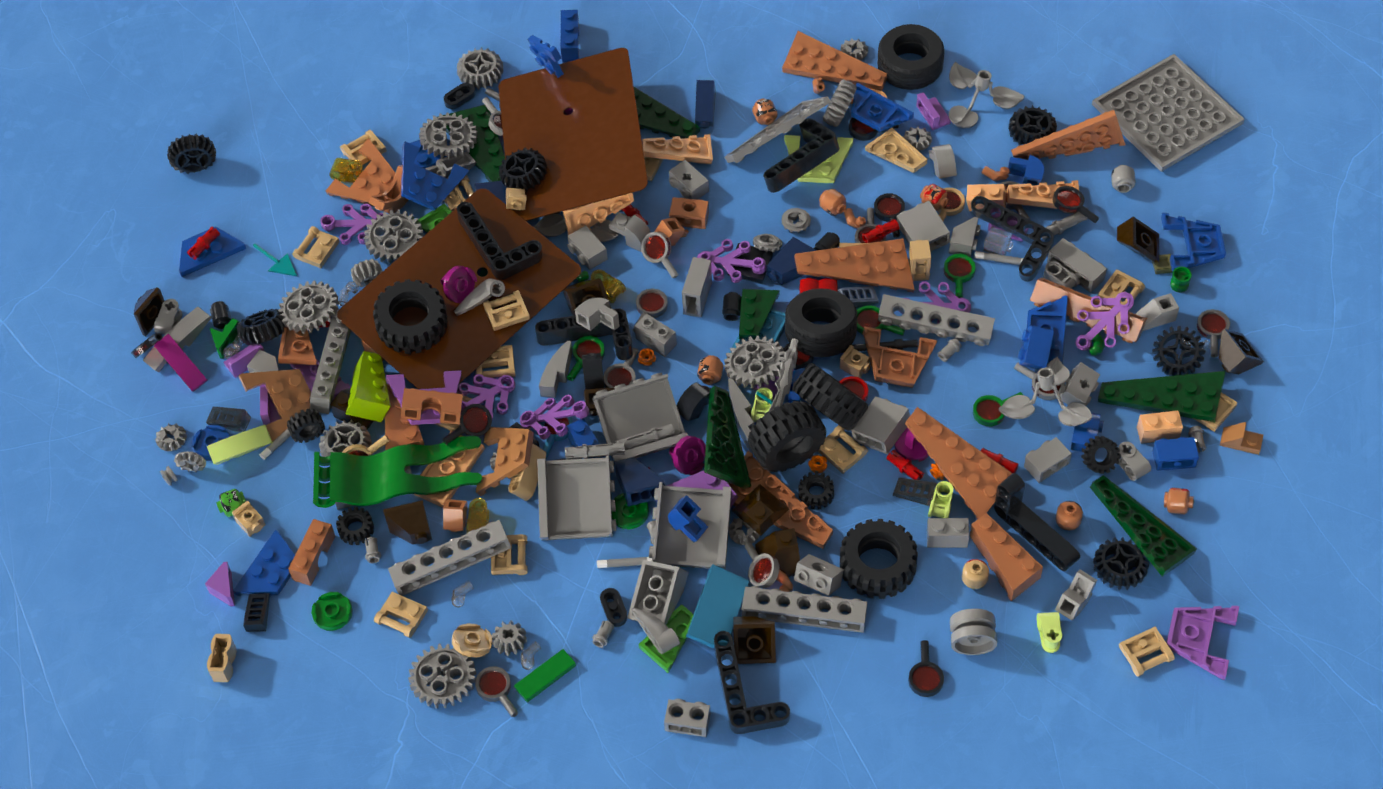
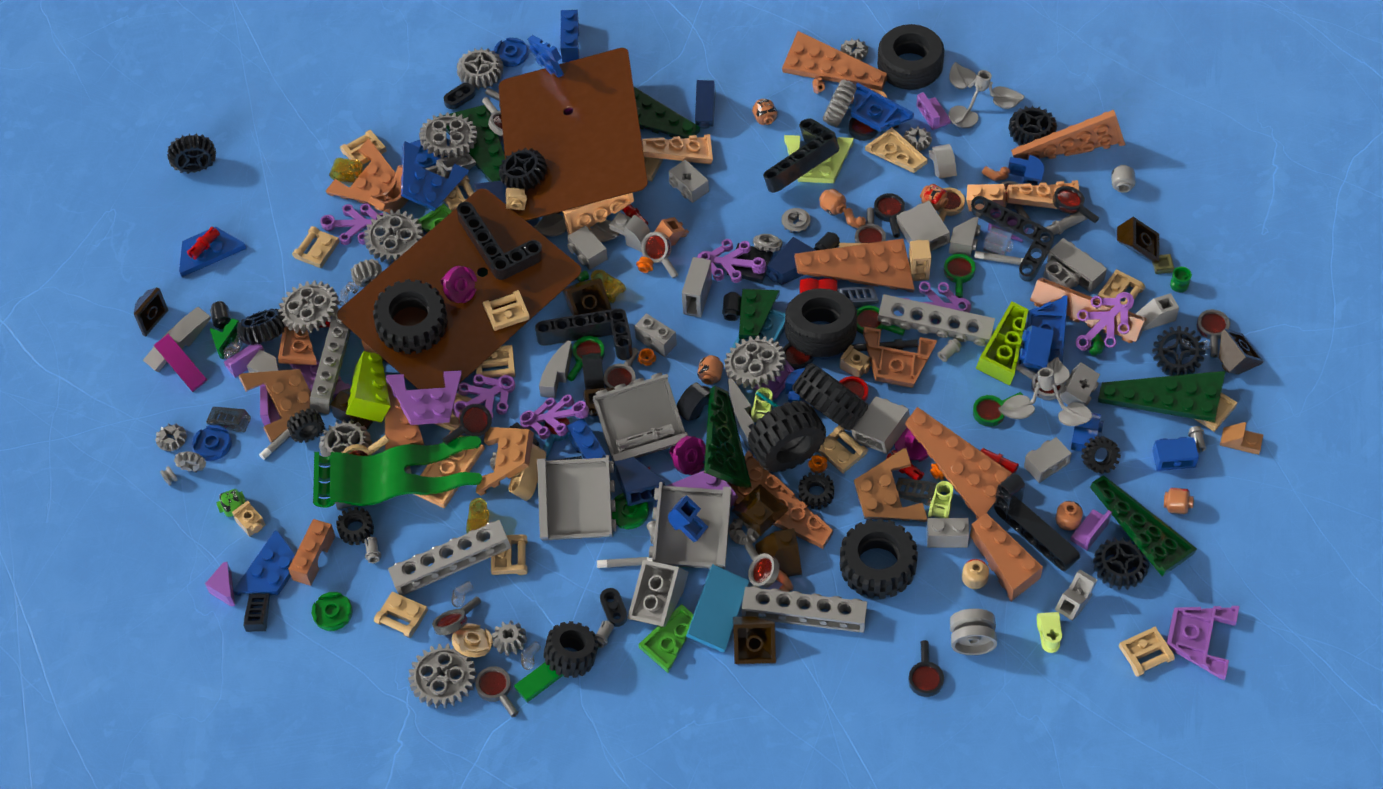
black piece [131,333,162,358] -> none
light grey piece [154,299,182,334] -> none
yellowish green slope [207,425,273,465] -> none
tan brick [207,634,237,682] -> none
teal piece [253,244,297,276] -> none
dark brown slope [383,500,432,544] -> none
nougat arch [401,388,463,425] -> none
nougat brick [443,499,467,532] -> none
light grey piece [454,278,505,316] -> none
light grey pin [565,442,625,460] -> none
light grey brick [575,298,619,331] -> none
light grey piece [631,608,680,654] -> none
piece [632,288,668,332] -> none
light grey brick [664,699,711,737] -> none
nougat brick [669,197,709,229] -> none
black beam [714,631,790,734] -> none
light grey wing [725,96,831,163] -> none
light grey sword [769,338,799,412] -> none
light grey brick [794,554,844,596] -> none
red pin [862,219,900,243] -> none
light grey plate [1092,54,1244,172] -> none
light grey piece [1117,442,1151,481] -> none
light nougat brick [1137,411,1183,444] -> none
blue wing [1161,213,1226,273] -> none
none -> dark grey piece [432,596,481,635]
none -> blue tile [494,37,528,67]
none -> black tyre [544,621,598,678]
none -> orange plate [636,257,654,273]
none -> medium nougat wing [854,448,927,522]
none -> lime wedge [976,301,1029,386]
none -> medium lavender panel [1070,509,1112,551]

